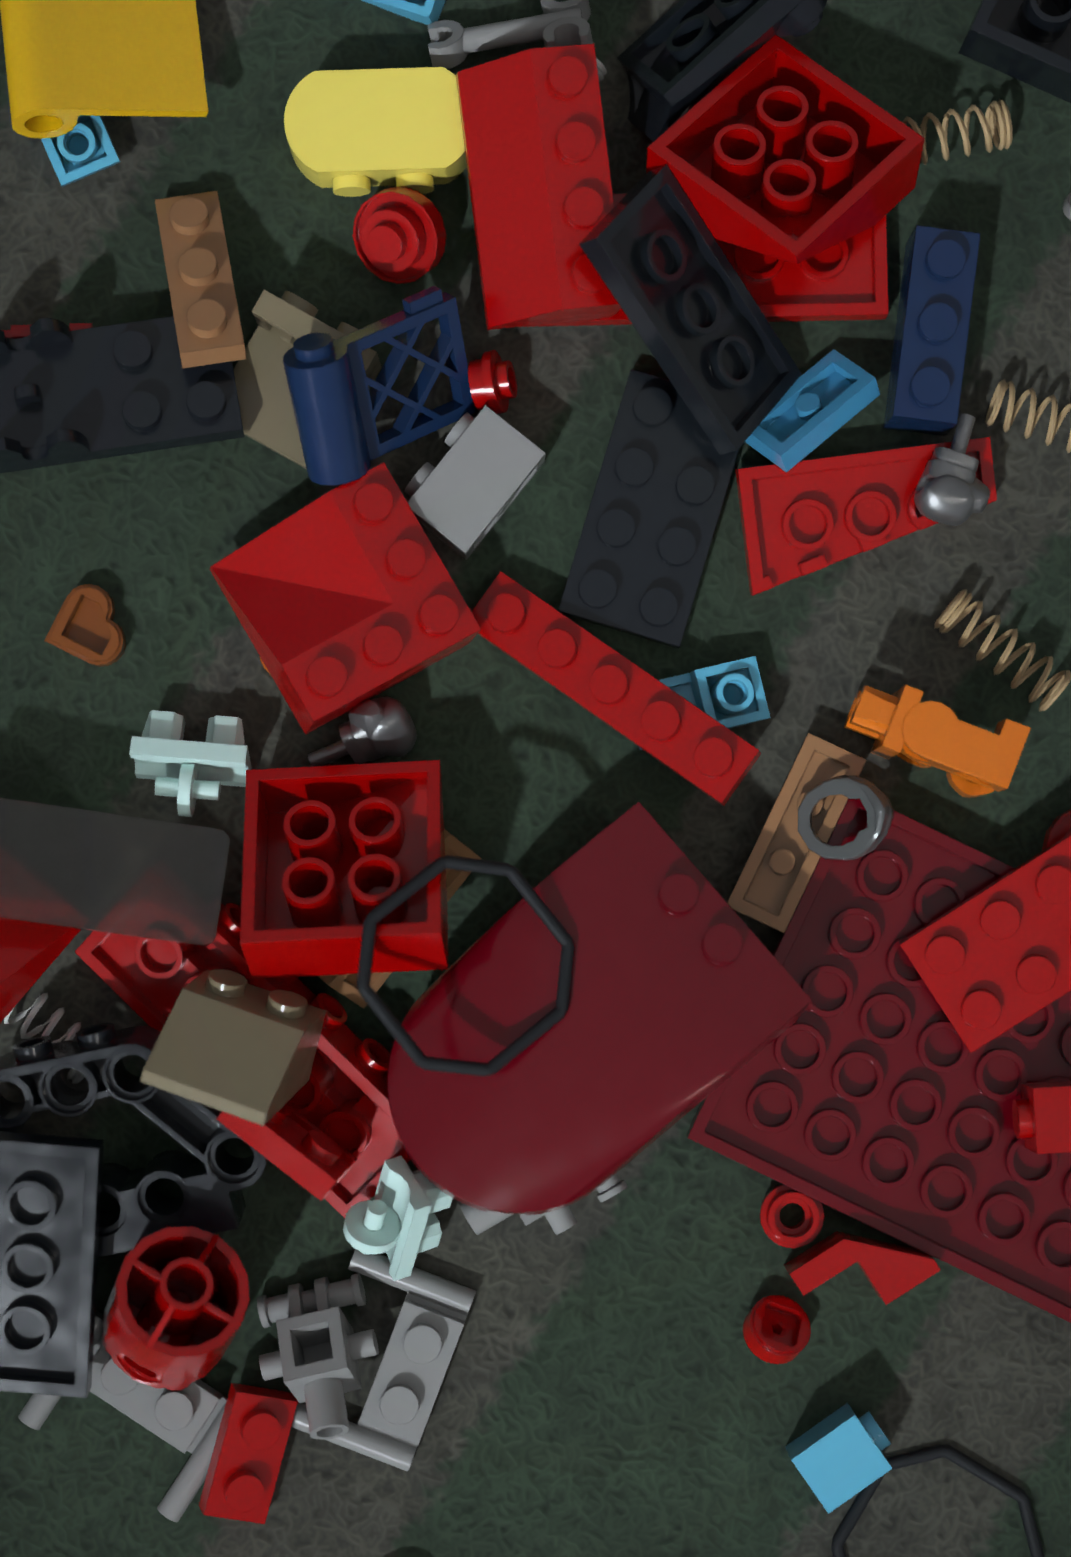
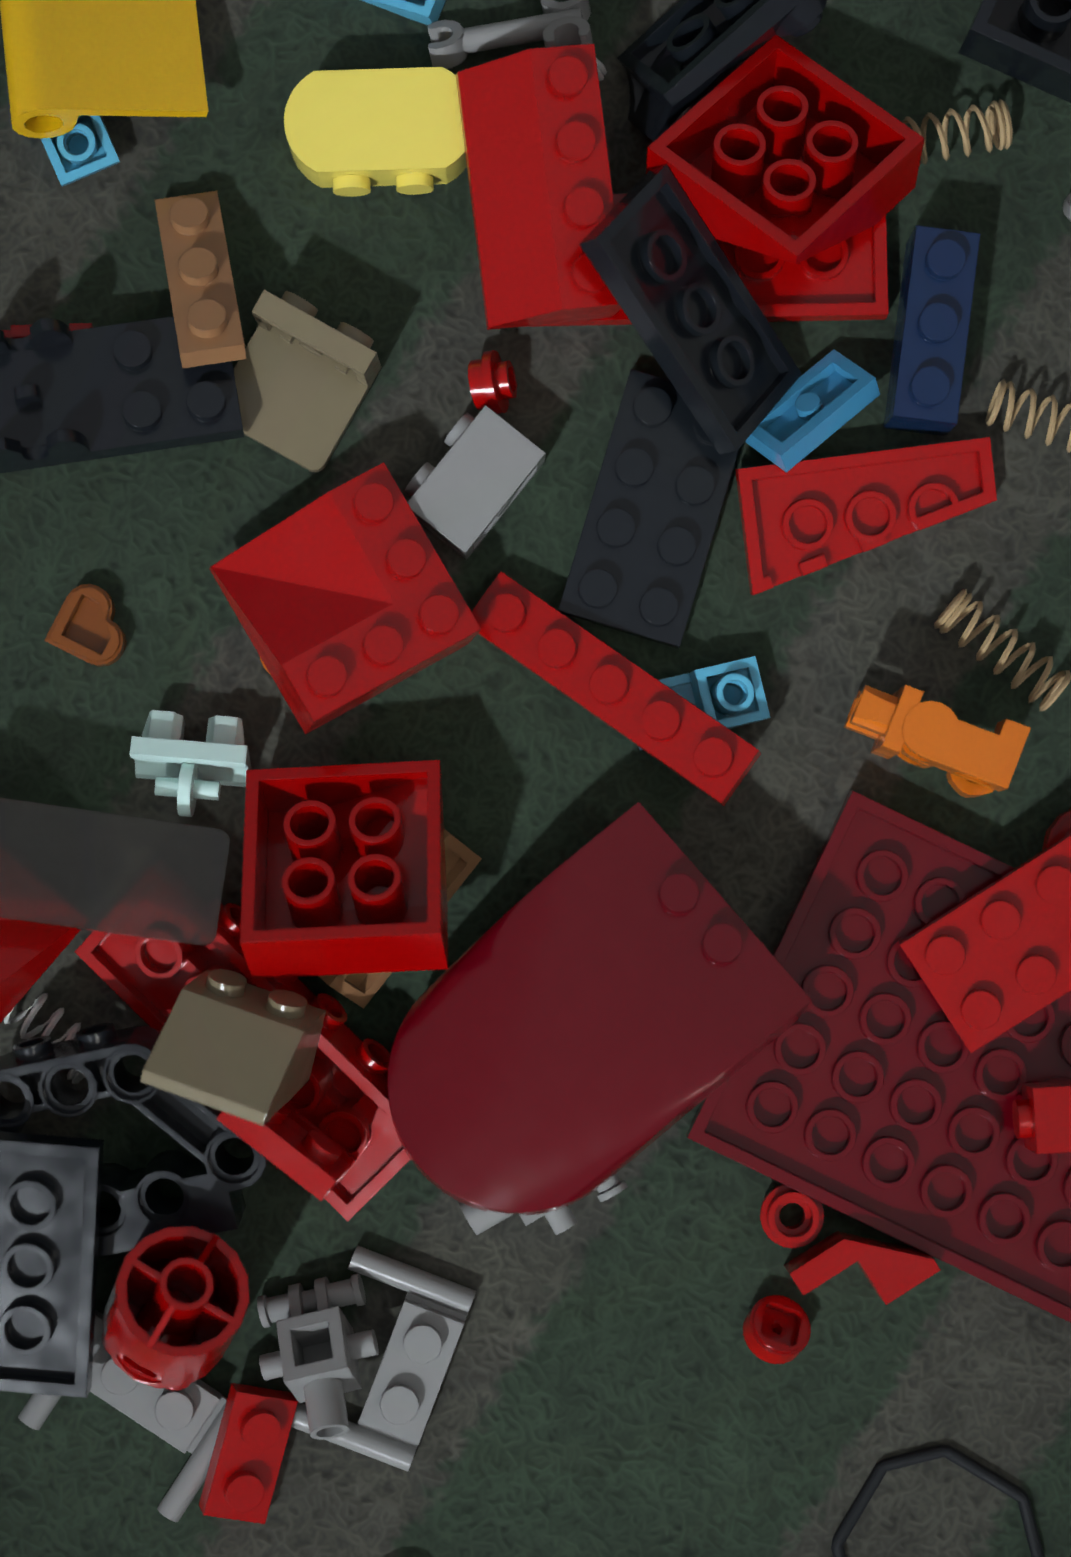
dark blue piece [283,286,476,486] -> none
flat silver piece [308,696,417,766] -> none
light aqua hips [343,1155,453,1281] -> none
red plate [353,186,447,284] -> none
black piece [357,855,575,1076] -> none
medium nougat plate [727,733,867,933] -> none
medium azure brick [785,1403,892,1514] -> none
dark grey piece [798,775,893,861] -> none
flat silver piece [914,413,990,526] -> none

